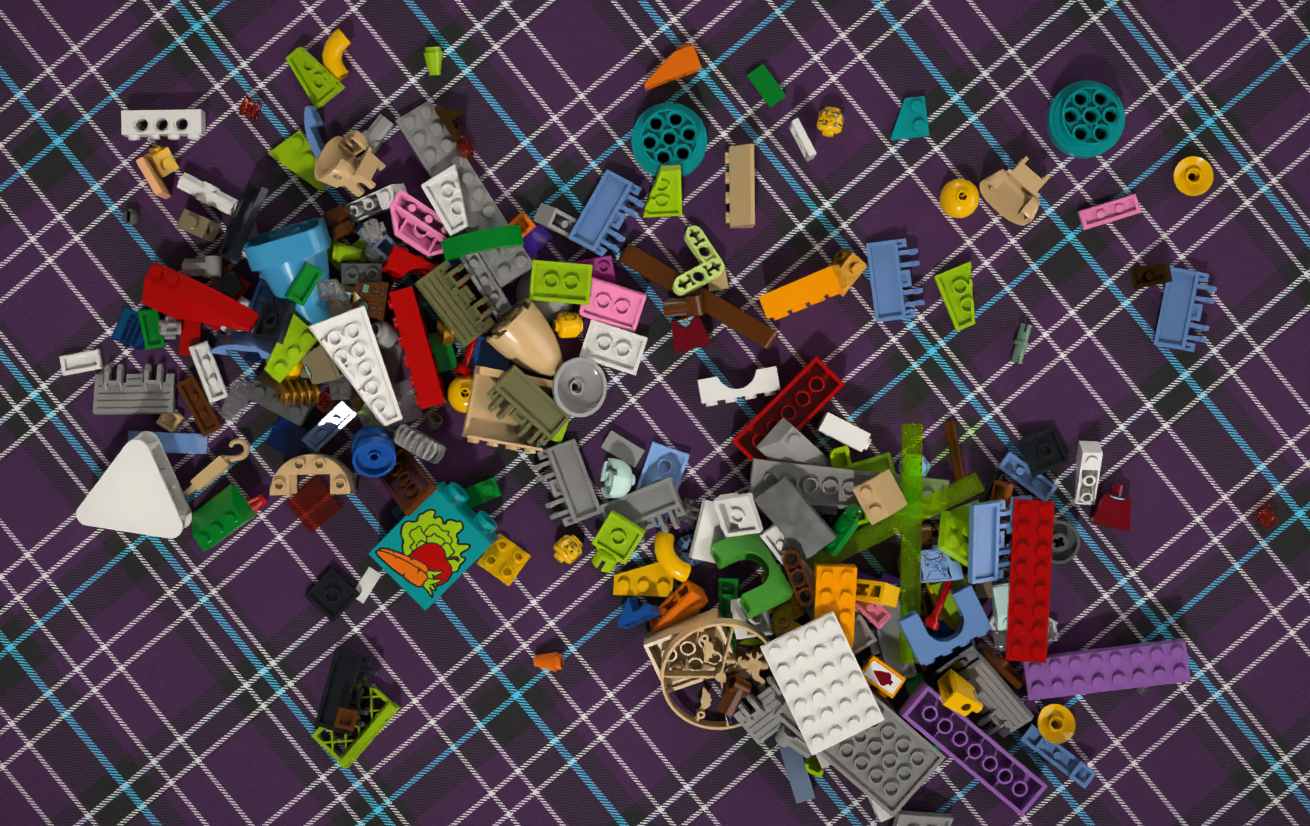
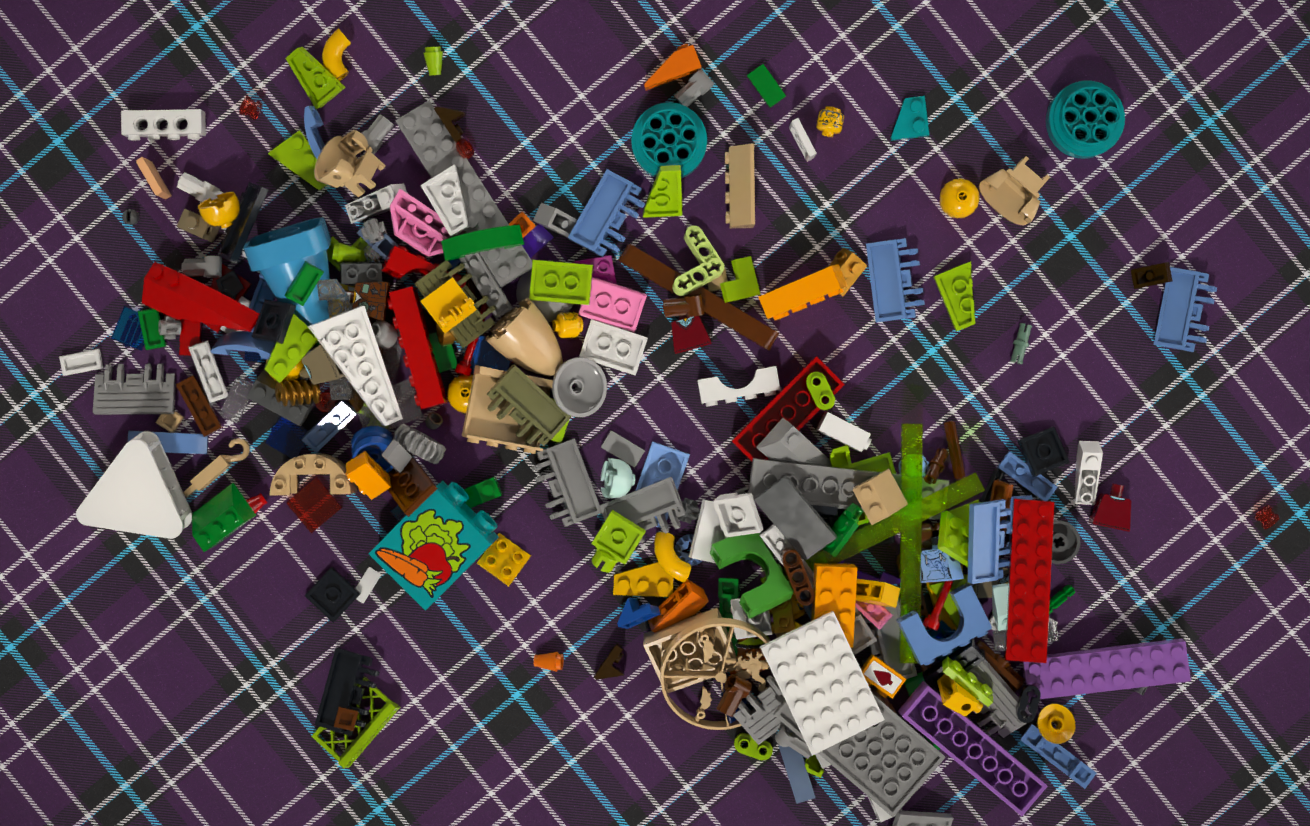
yellow bracket [144,145,179,178] -> none
reddish brown wheel [322,205,358,242] -> none
yellow head [553,534,583,564] -> none
bright pink tile [1077,194,1141,230] -> none
yellow dish [1173,156,1214,196] -> none
none -> yellow cylinder [198,192,240,228]
none -> light orange brick [345,451,391,500]
none -> light grey tile [381,440,412,473]
none -> yellow hinge [420,277,477,333]
none -> dark brown slope [593,643,625,680]
none -> light grey piece [674,69,715,107]
none -> lime tile [720,256,761,303]
none -> lime plate [734,733,773,760]
none -> lime plate [806,372,835,410]
none -> reddish brown pin [924,448,949,484]
none -> lime plate [942,656,993,707]
none -> black beam [1016,684,1041,723]
none -> green axle [1049,584,1075,614]

